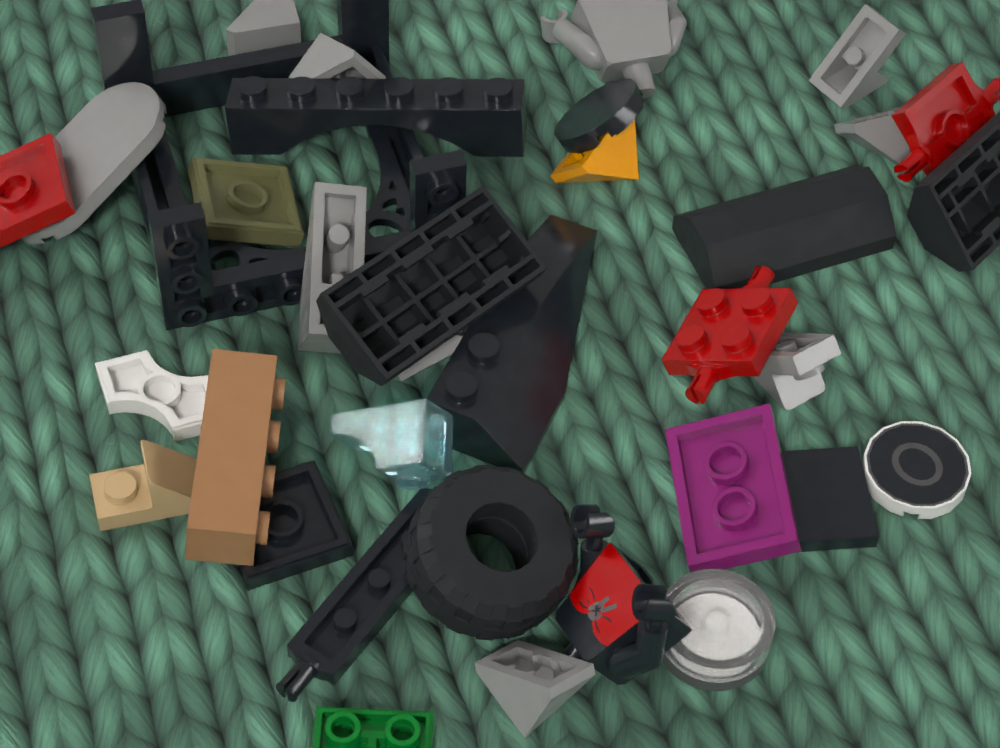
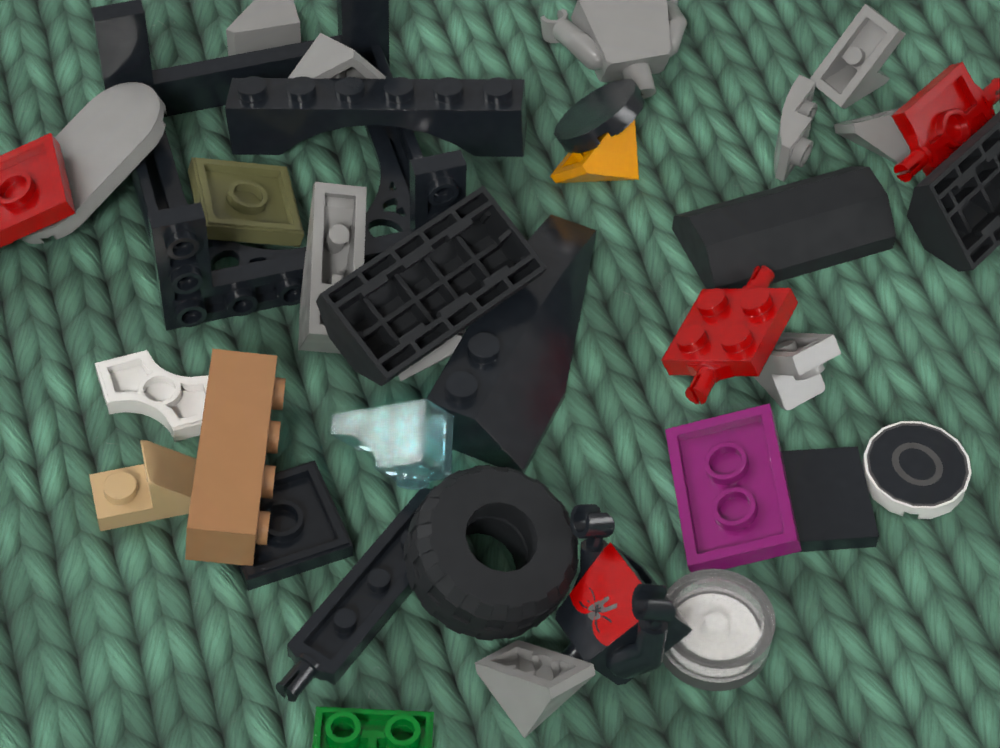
none -> light grey slope [774,74,818,182]

